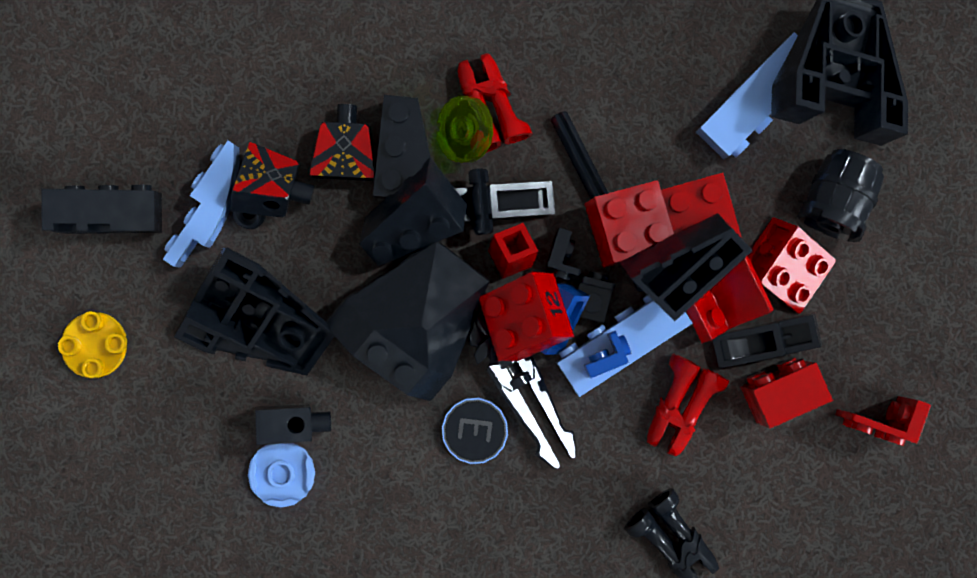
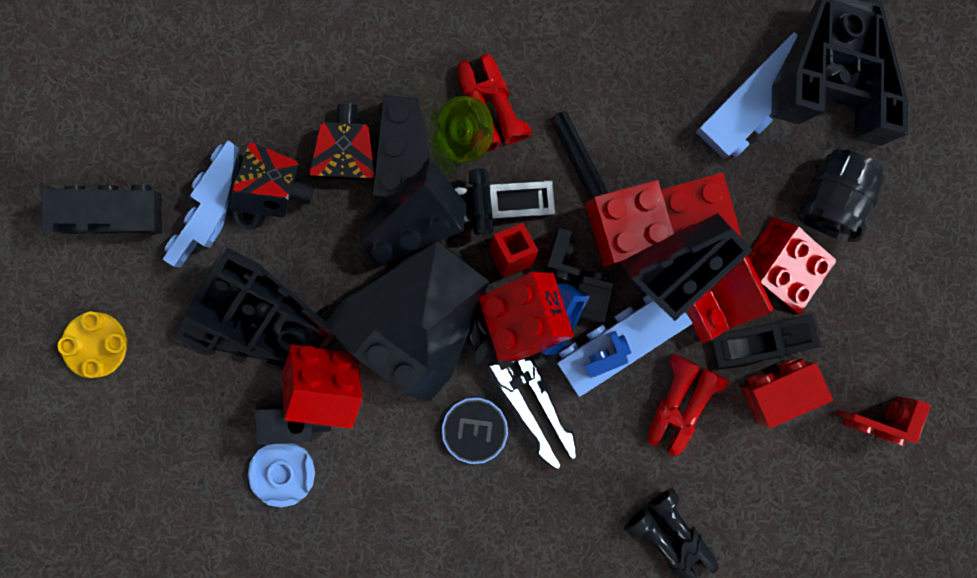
none -> red brick [282,344,363,429]

